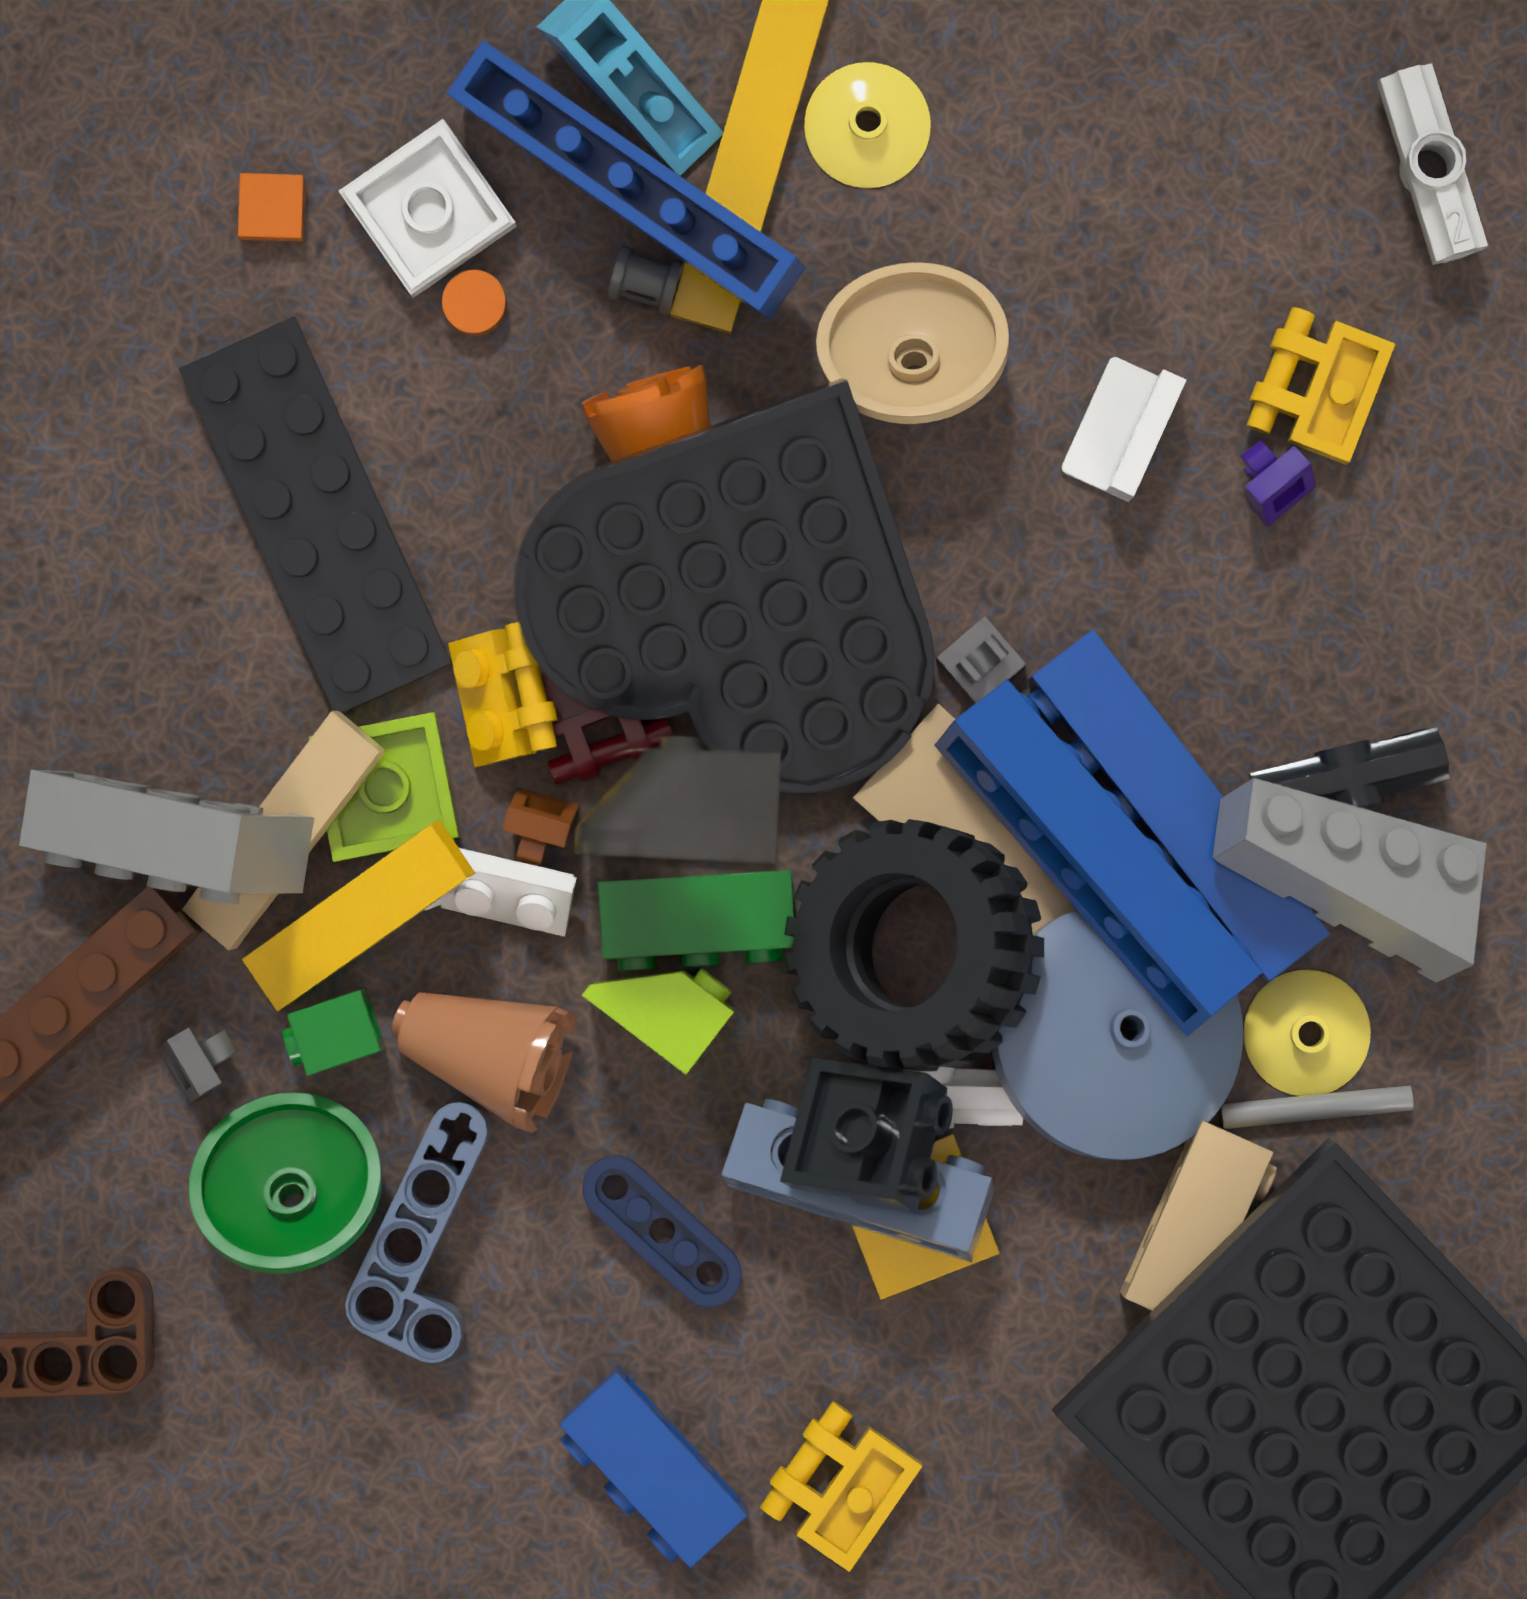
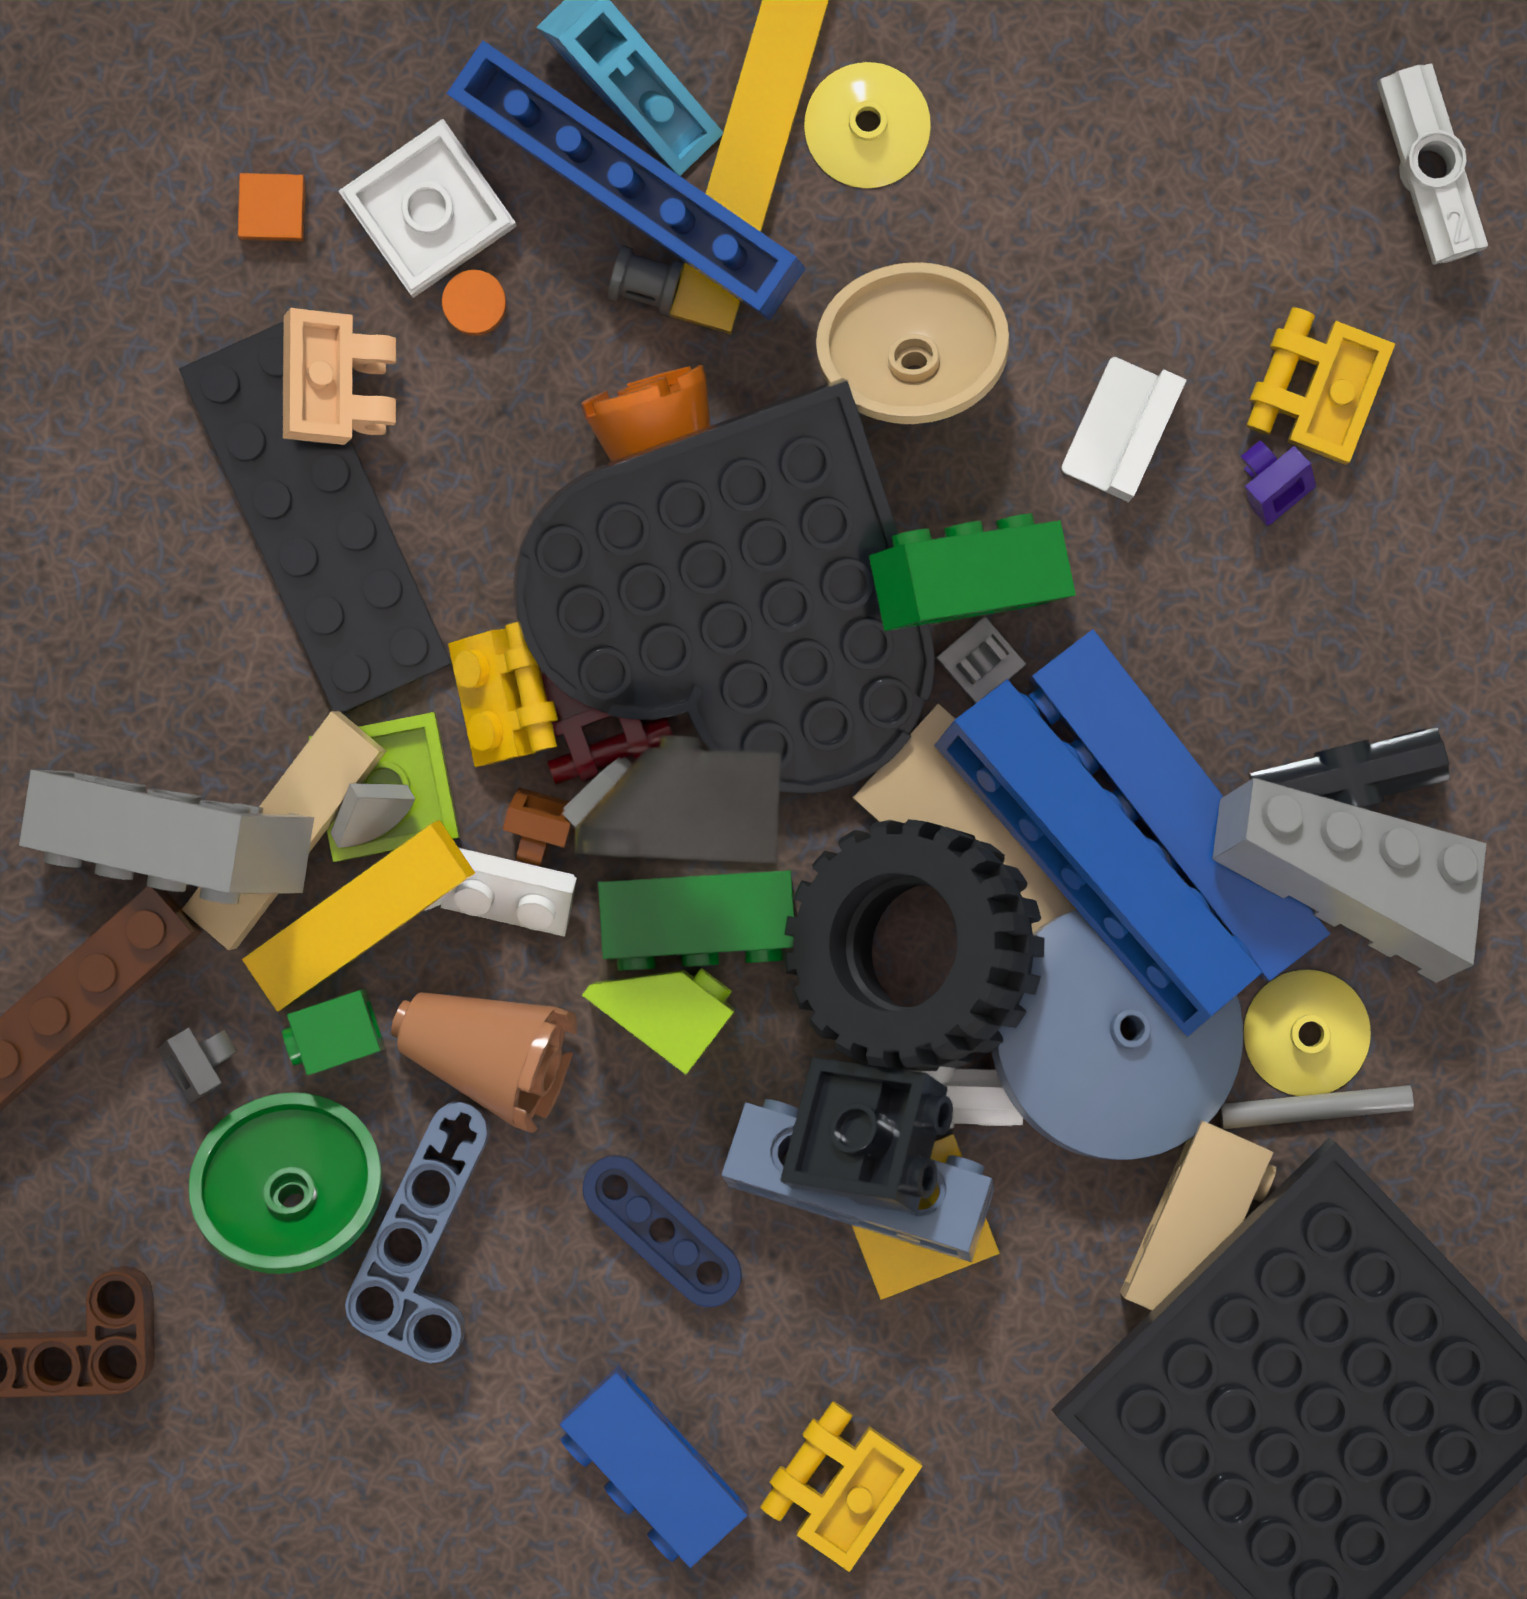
none -> light nougat plate [283,308,396,445]
none -> light grey tile [331,783,415,848]
none -> light grey tile [562,757,640,830]
none -> green brick [869,513,1076,632]

